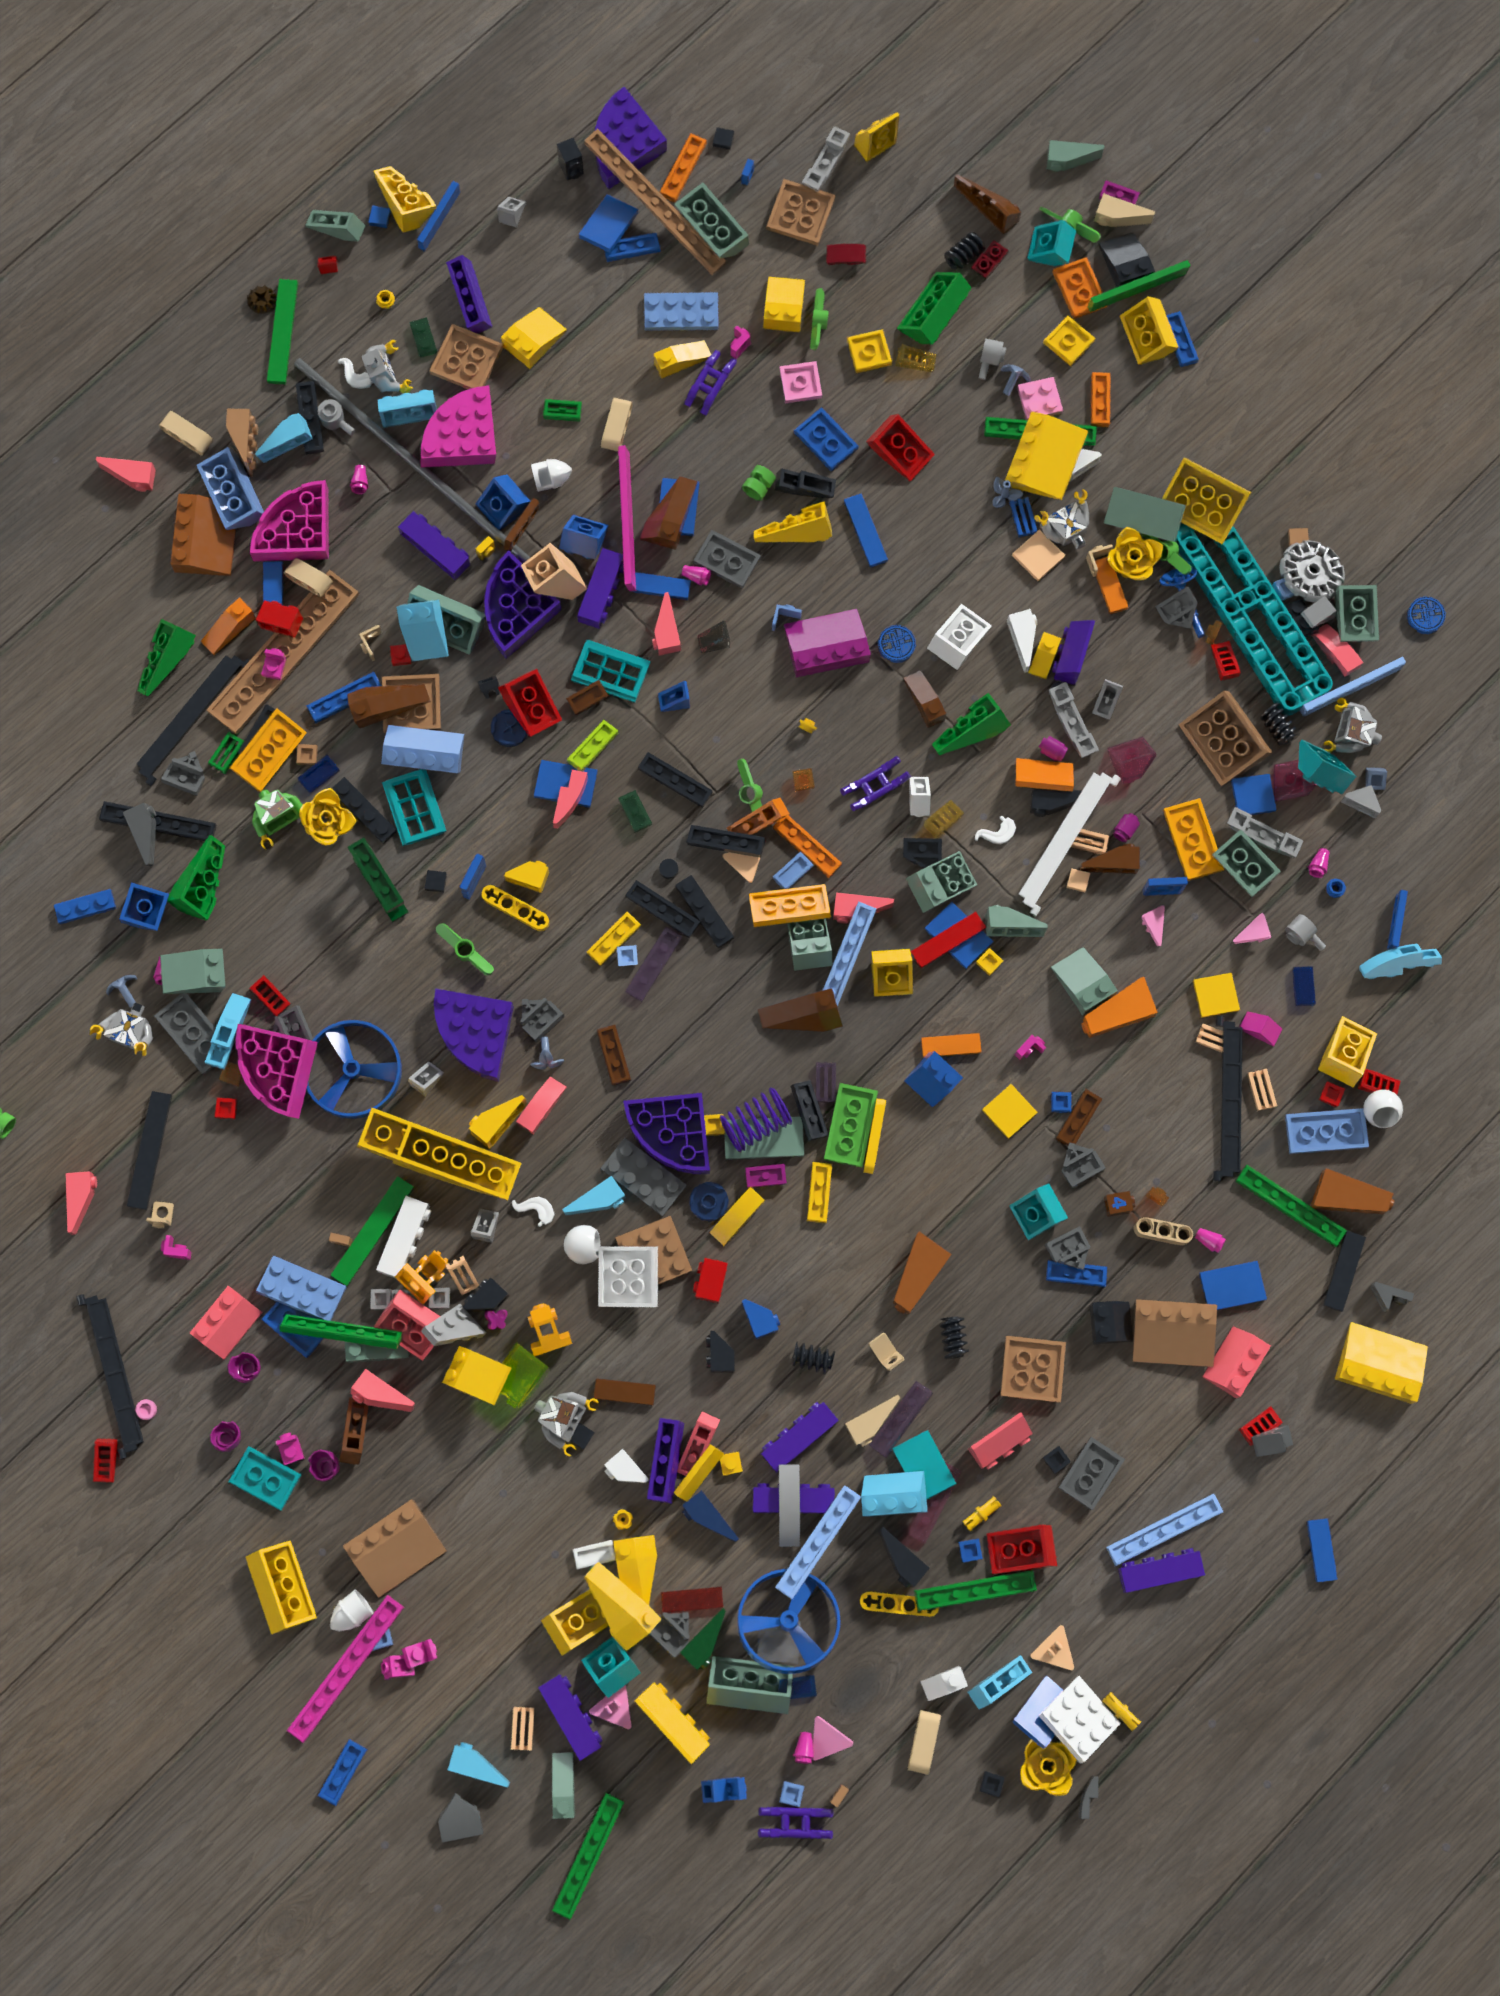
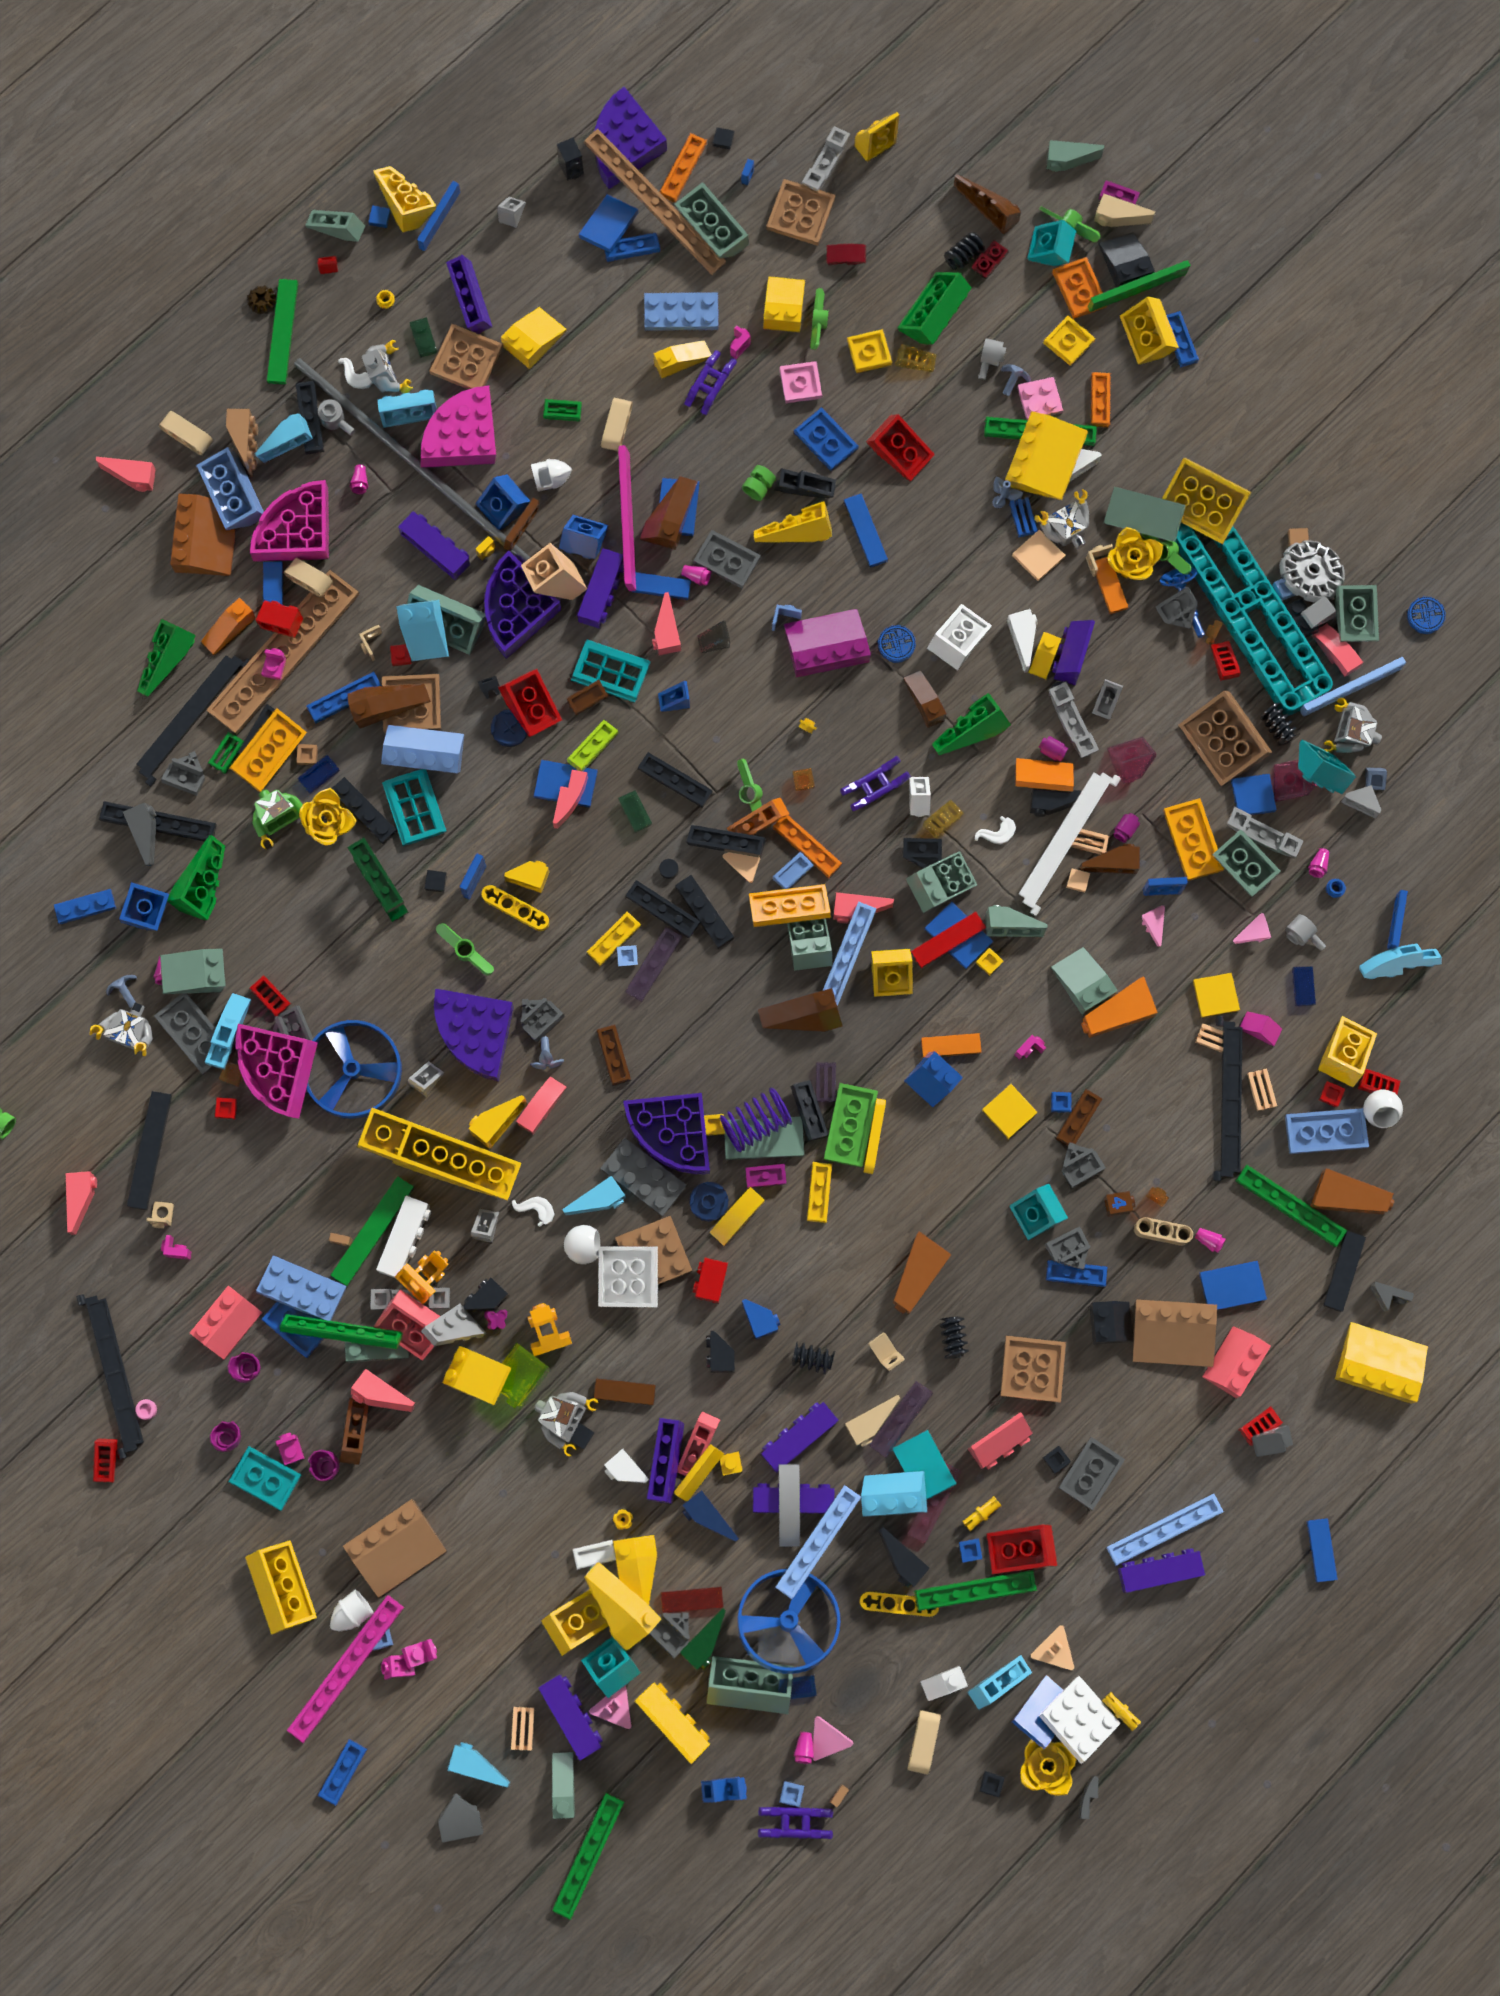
light nougat tile [446,1256,479,1295] -> none

